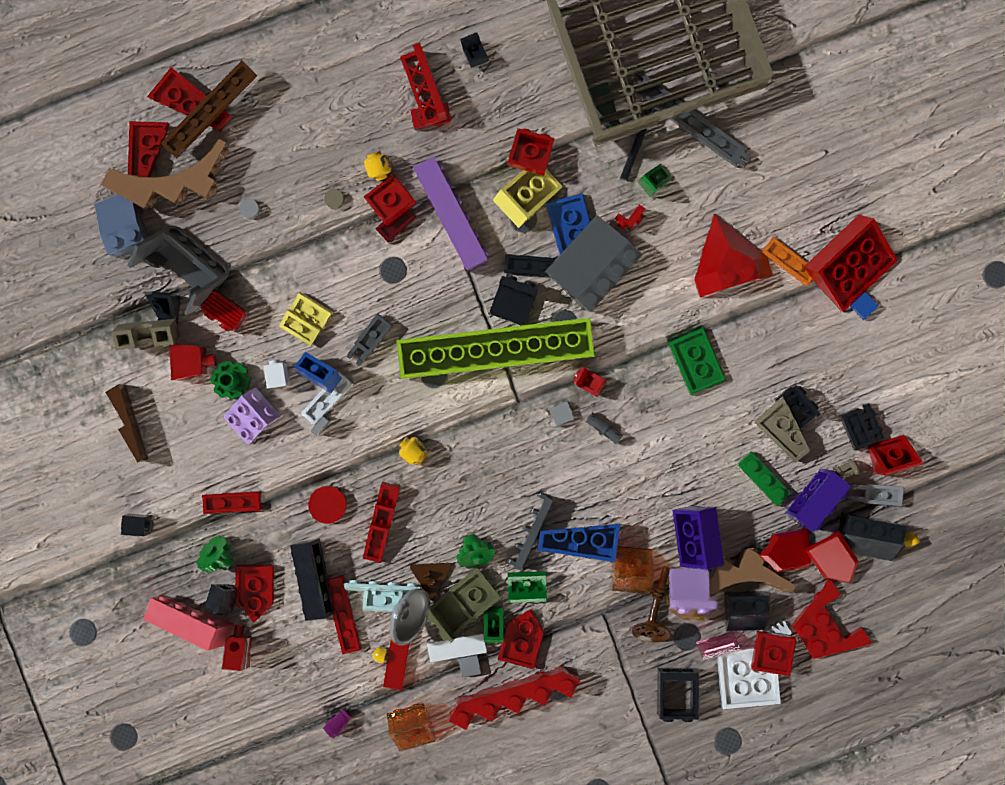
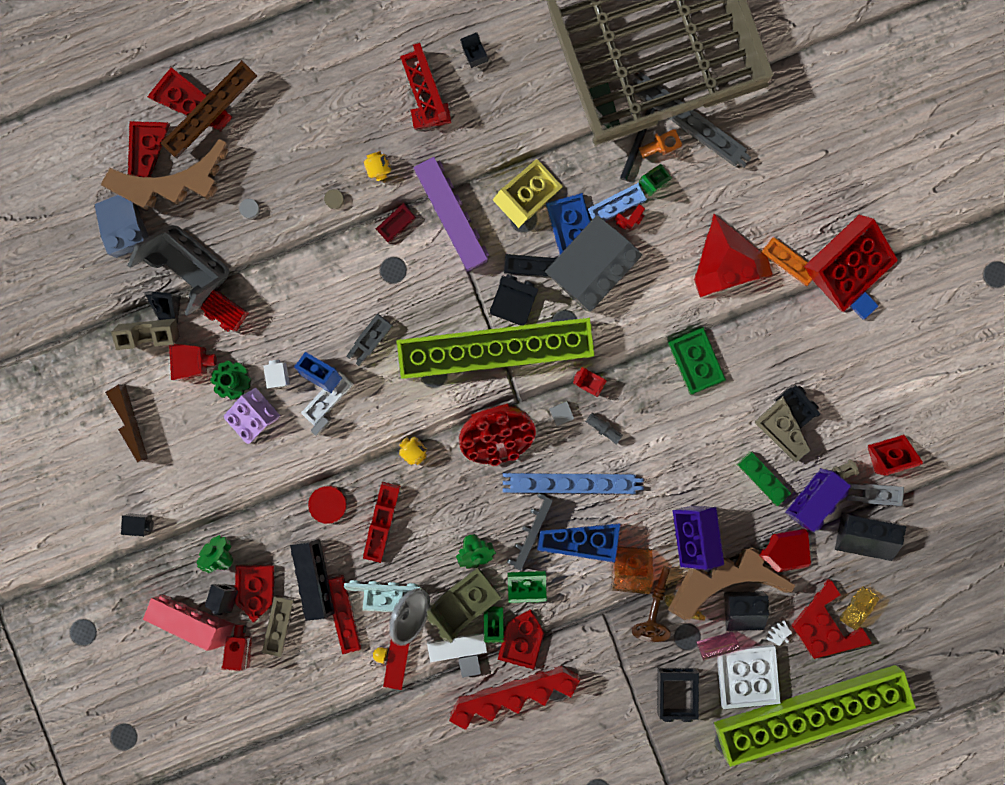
red tile [202,491,262,514] -> none
light yellow slope [279,292,333,346] -> none
magenta cone [323,709,352,739] -> none
red tile [363,174,416,227] -> none
clear orange slope [387,703,436,751] -> none
reddish brown piece [410,562,452,601] -> none
red plate [507,128,555,176] -> none
lavender bracket [669,568,716,613] -> none
red tile [751,631,797,676] -> none
tile [805,531,859,584] -> none
black plate [839,403,884,451] -> none
yellow hinge [904,532,920,547] -> none
none -> dark tan plate [262,595,294,657]
none -> red bracket [458,403,536,466]
none -> medium blue hinge [503,473,644,494]
none -> light blue tile [587,183,647,222]
none -> orange bracket [639,129,682,159]
none -> lime brick [713,665,916,767]
none -> clear yellow slope [839,586,879,631]

